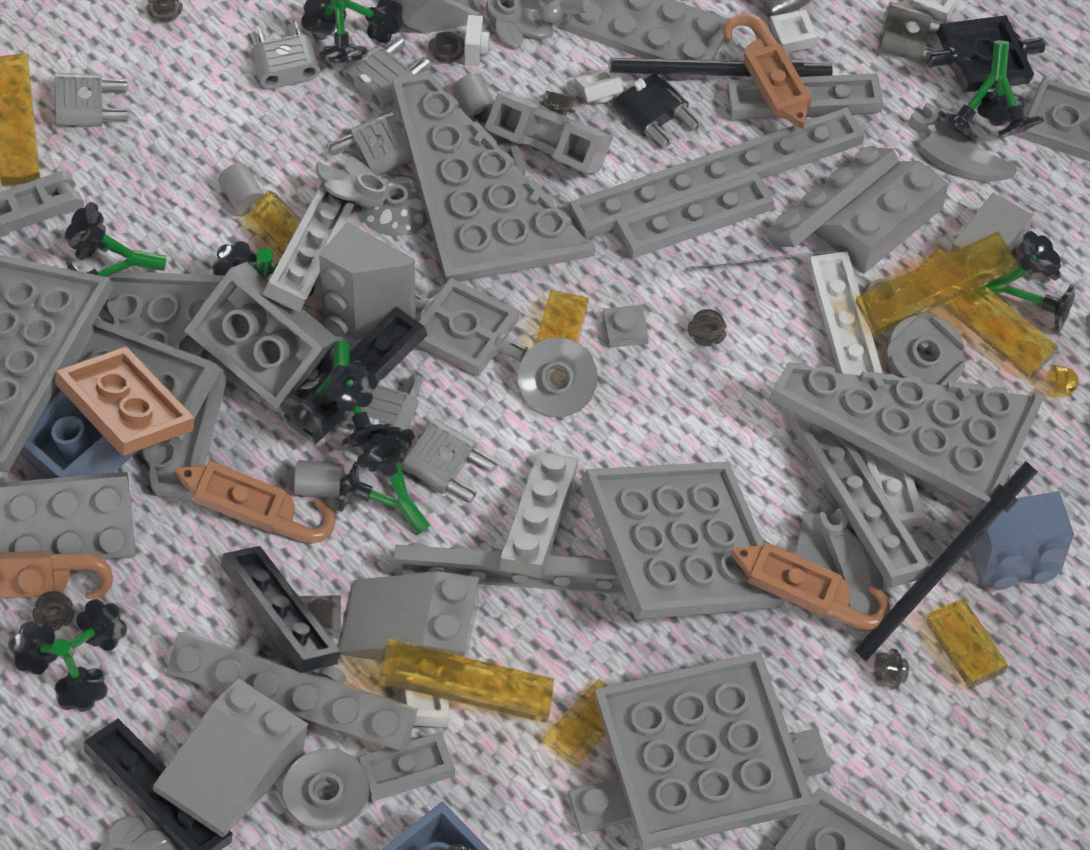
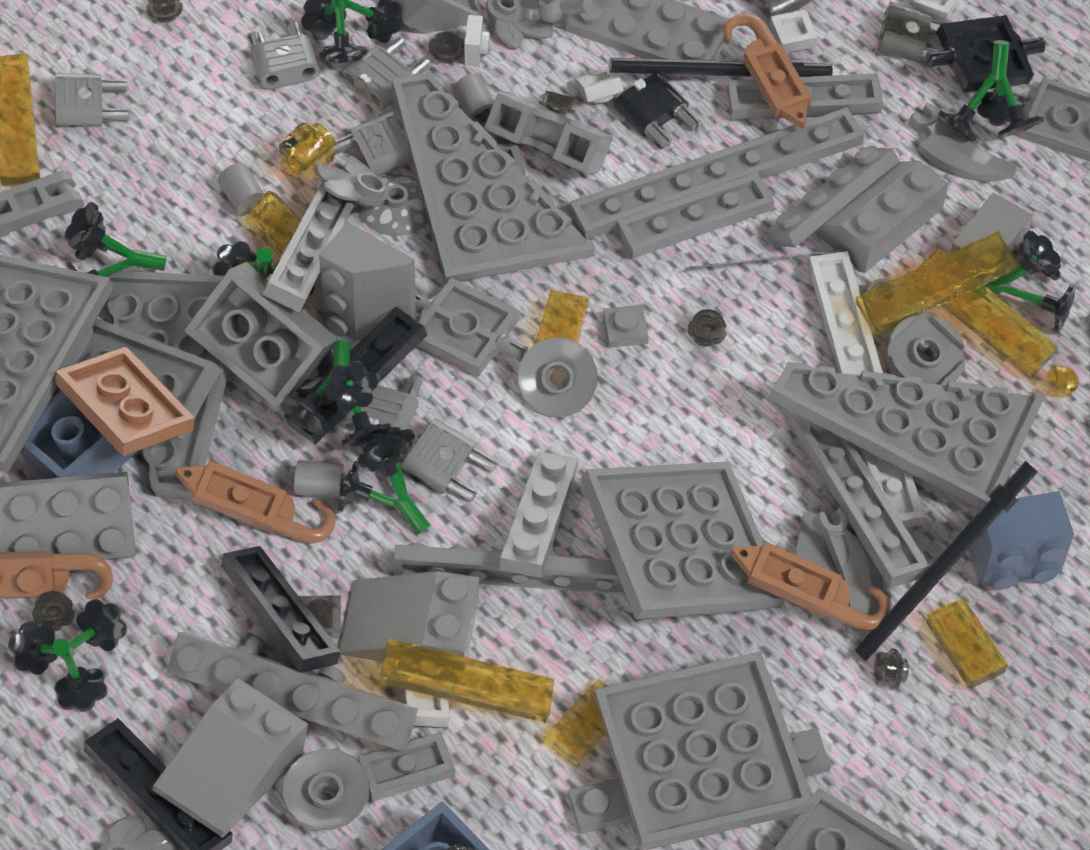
none -> clear yellow head [279,122,336,180]

